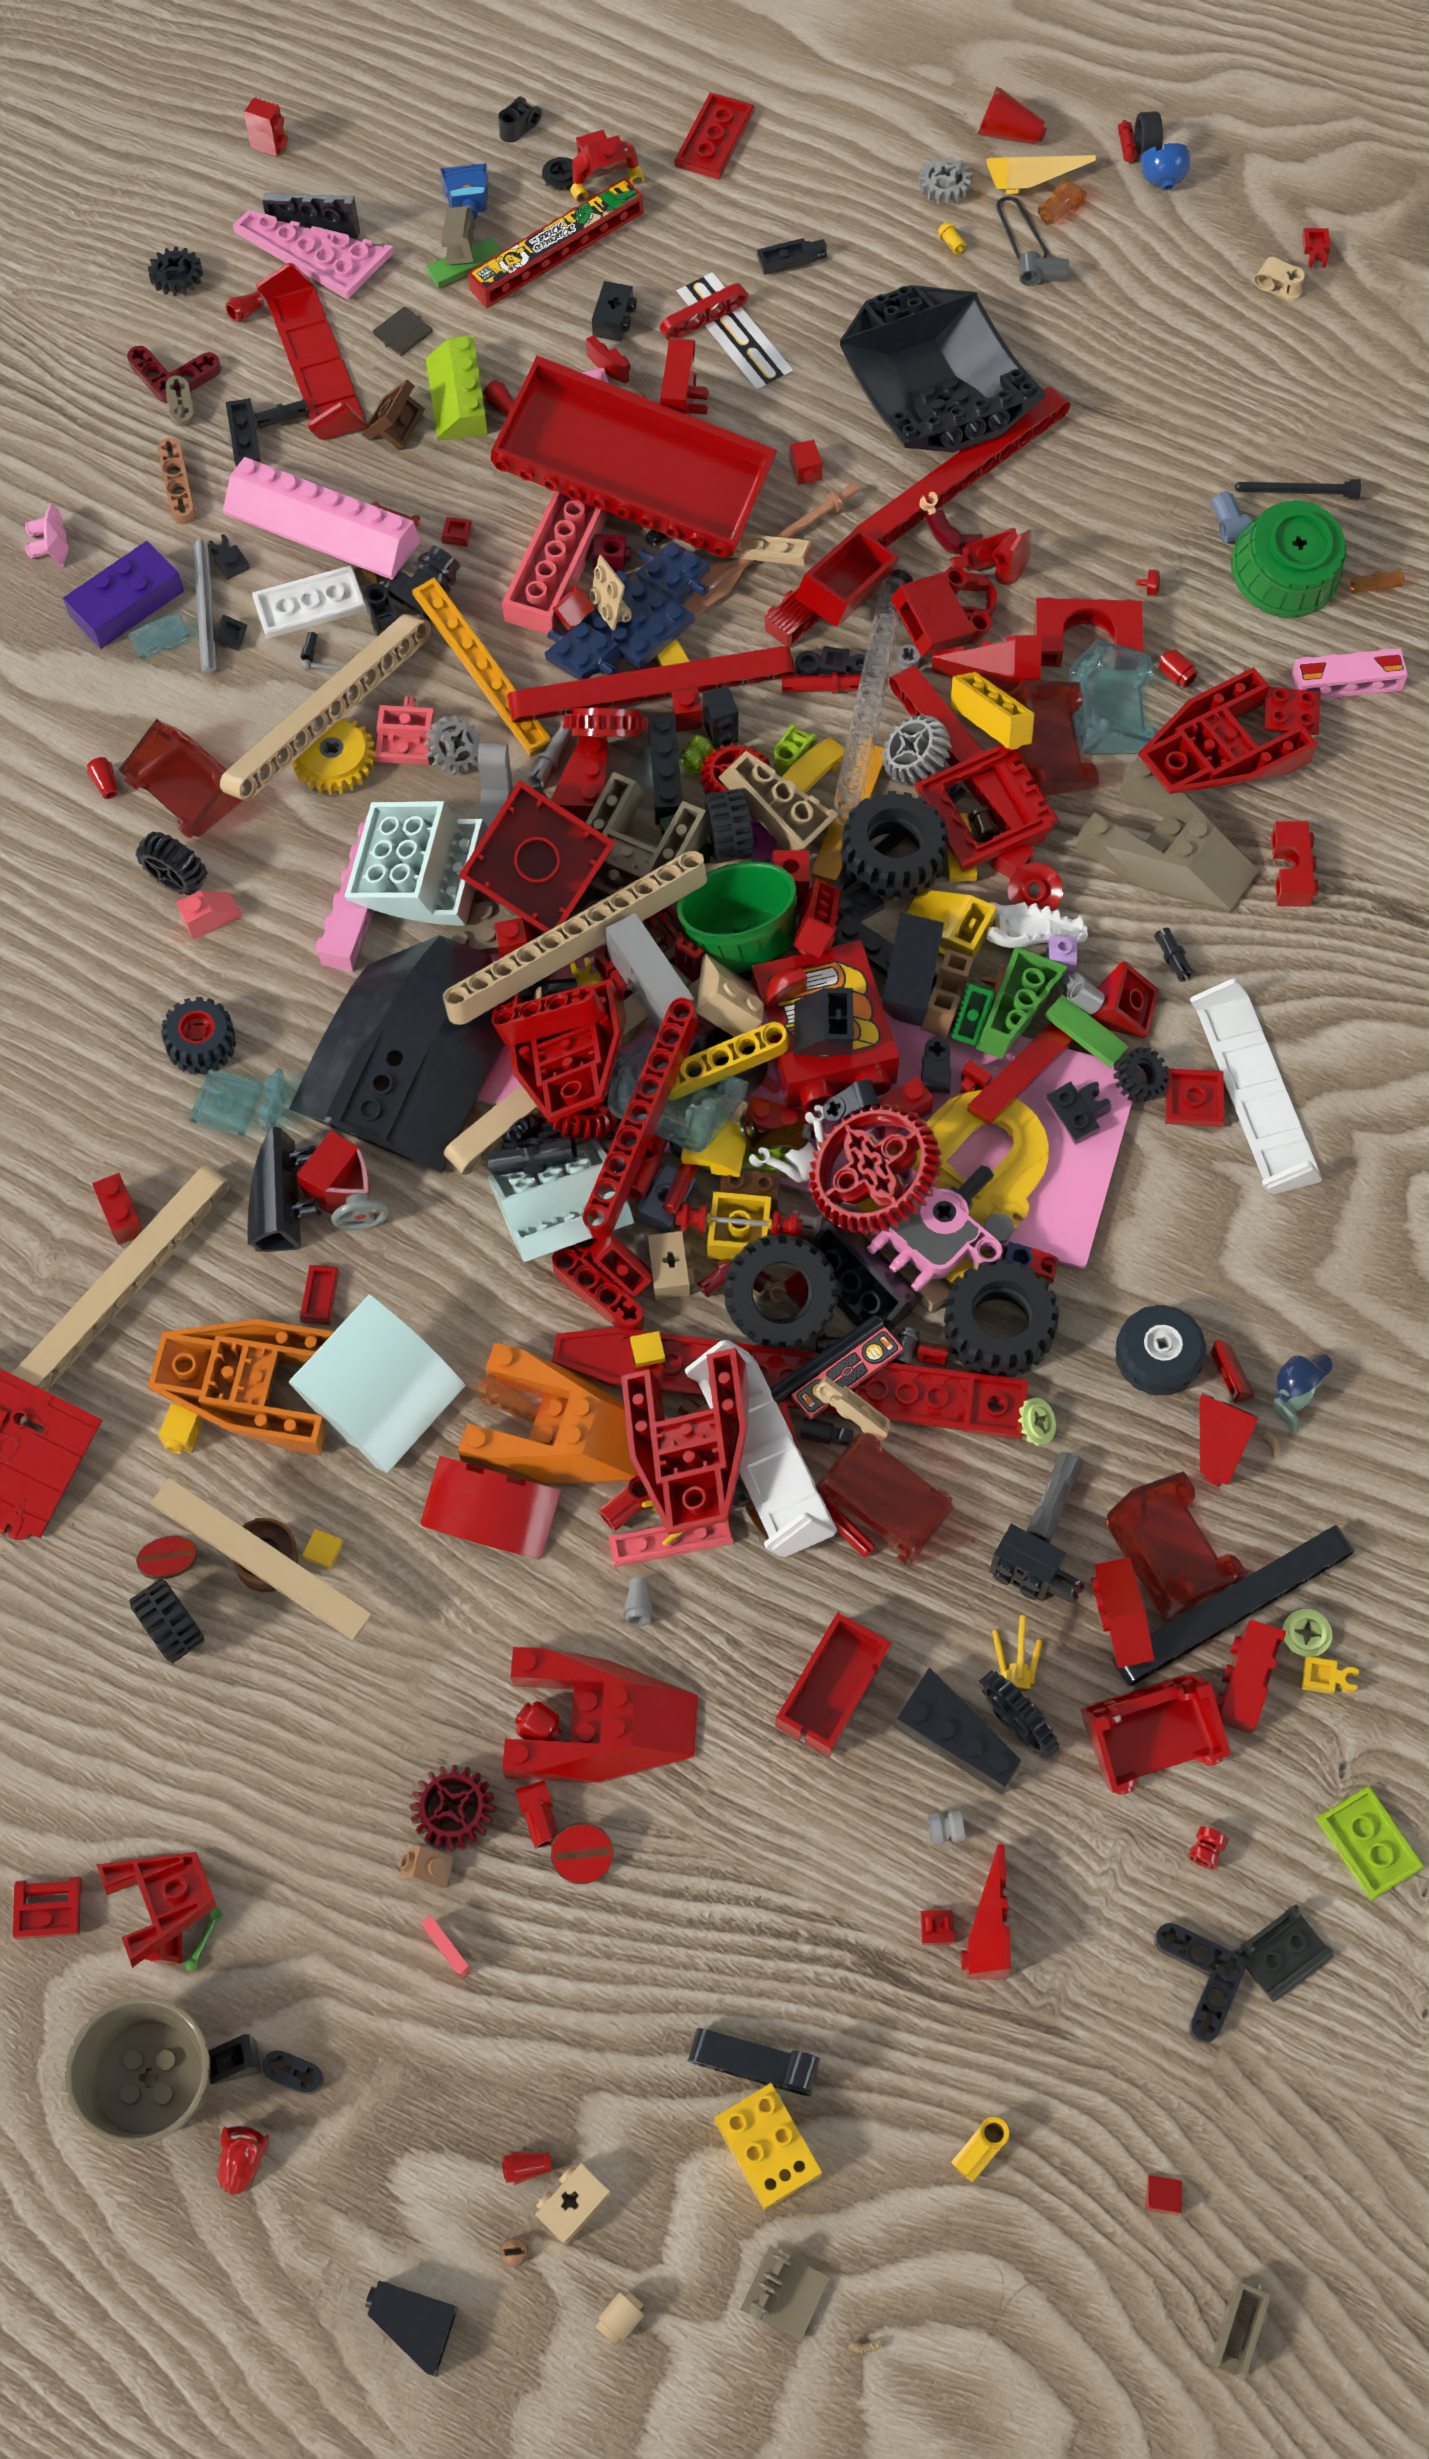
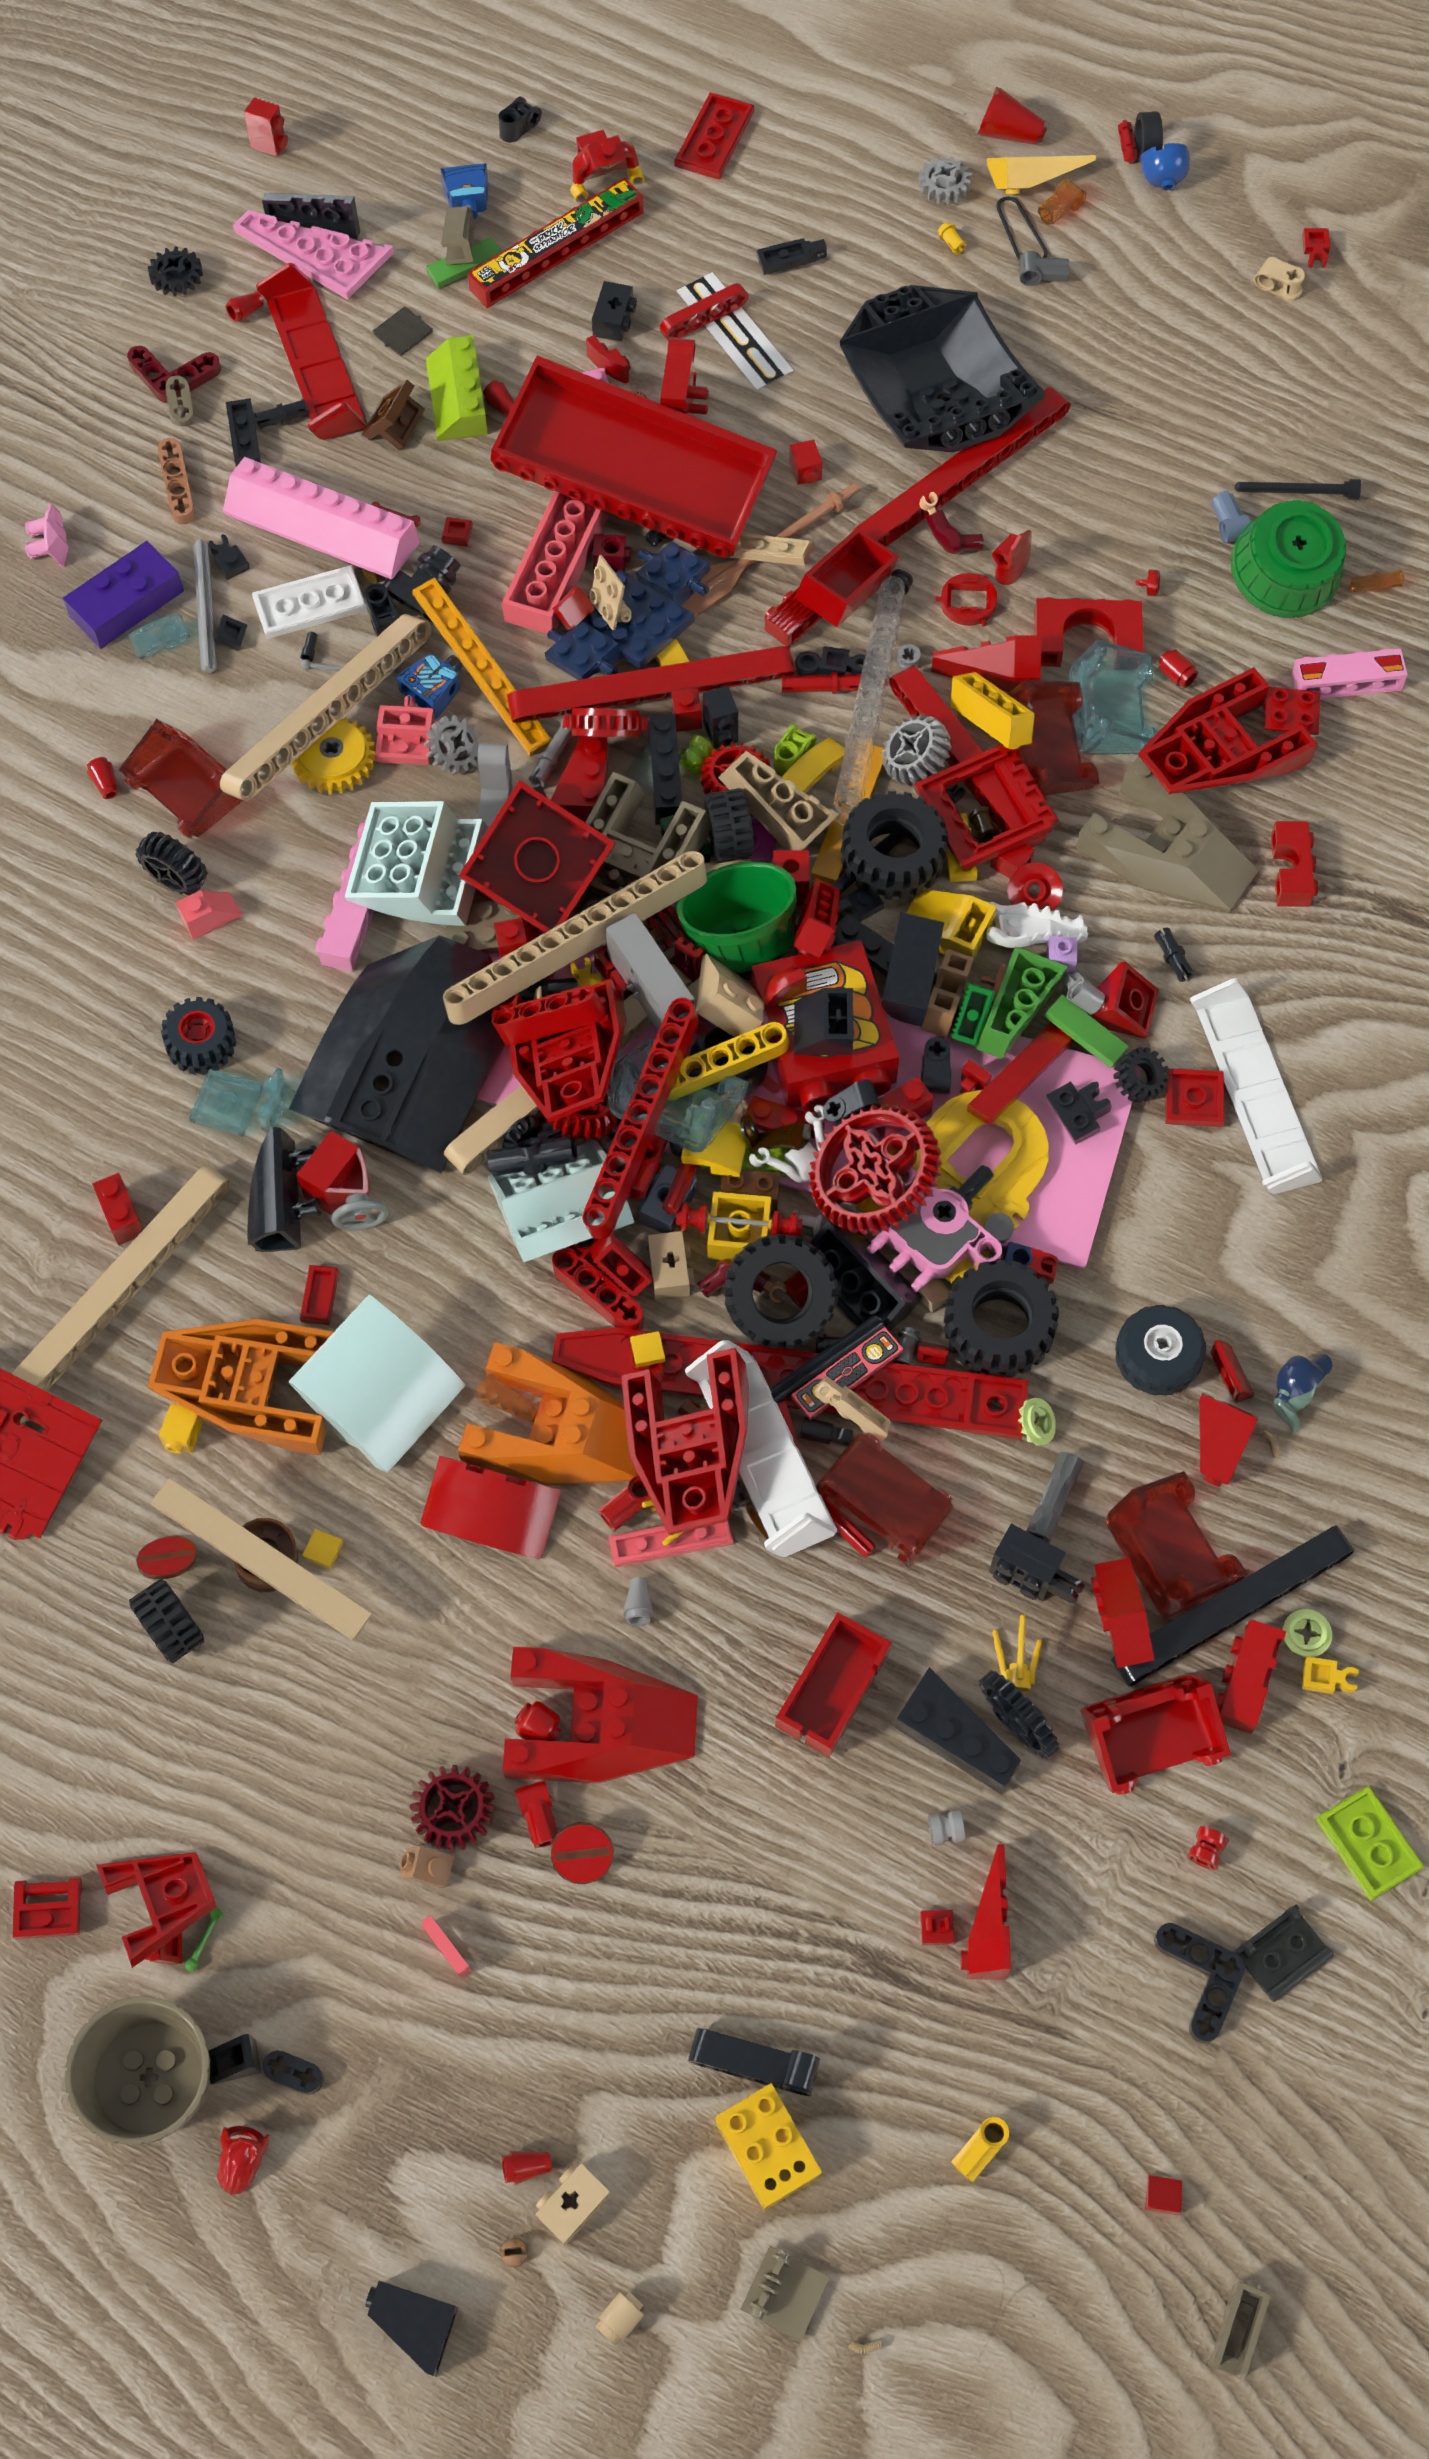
black gear [542,157,575,191] -> none
red piece [890,565,992,658] -> none
red hinge [950,528,1017,571] -> none
none -> torso [397,654,463,719]

